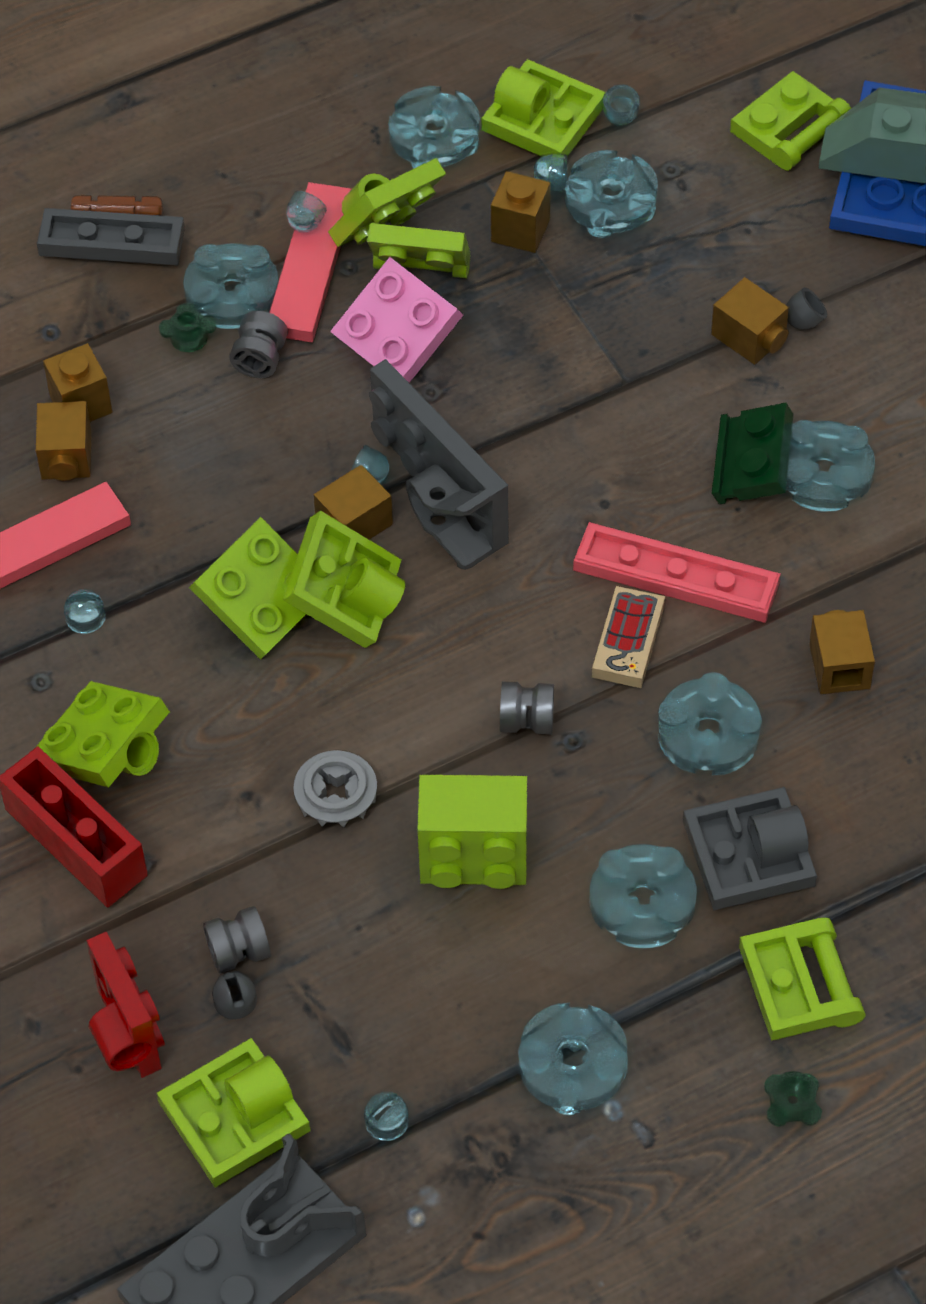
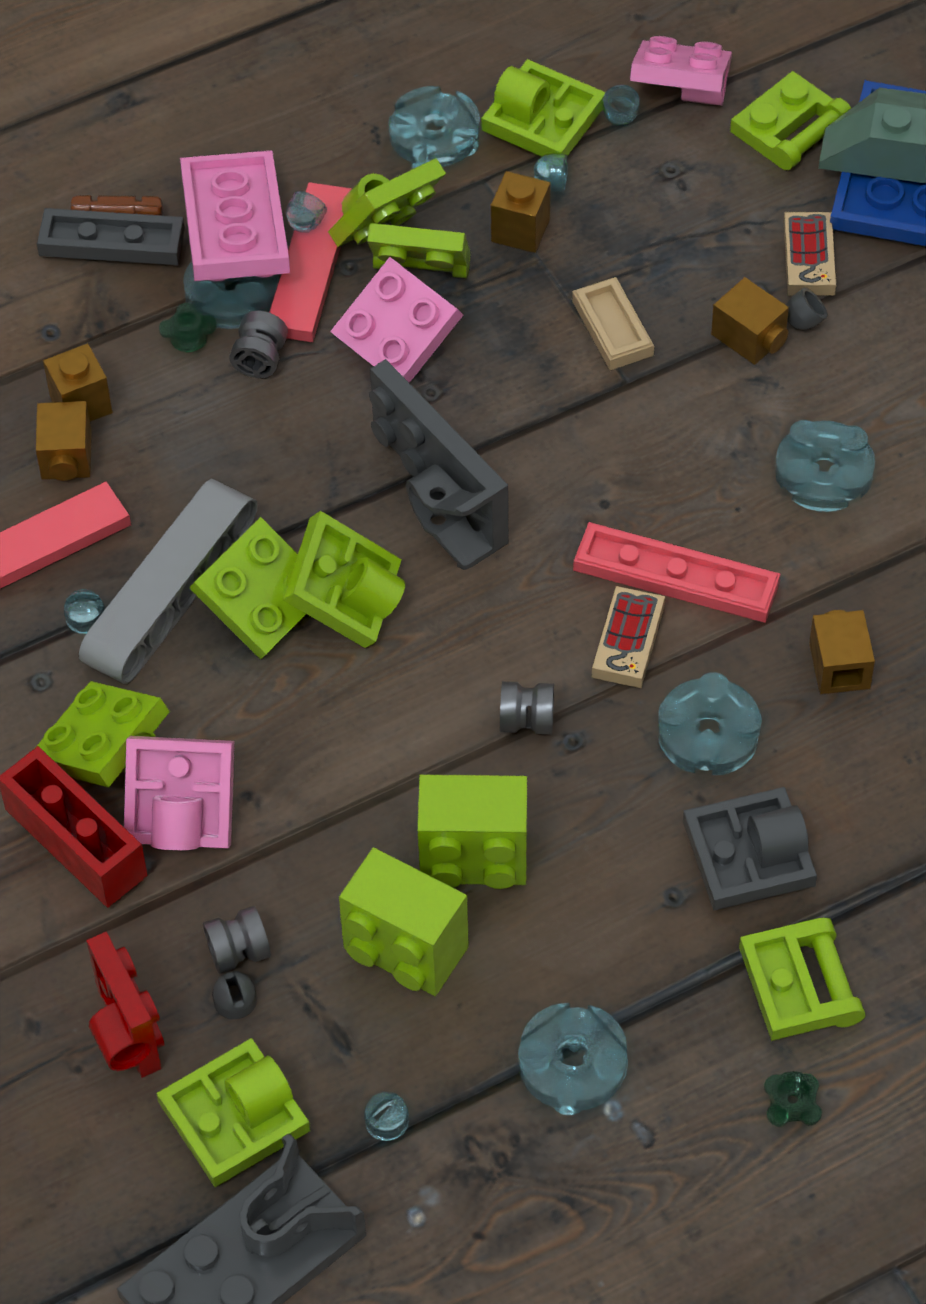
light grey gear [294,750,377,828] -> none
pearl gold brick [313,464,393,540] -> none
clear light blue hinge [351,445,389,484] -> none
clear light blue plate [565,150,658,238] -> none
clear light blue plate [589,844,697,948] -> none
dark green plate [712,403,794,505] -> none
none -> light grey beam [79,479,257,684]
none -> bright pink plate [124,736,235,850]
none -> bright pink plate [180,150,290,281]
none -> lime brick [339,847,469,997]
none -> tan tile [572,277,654,370]
none -> bright pink plate [630,36,732,106]
none -> tile [783,212,836,296]

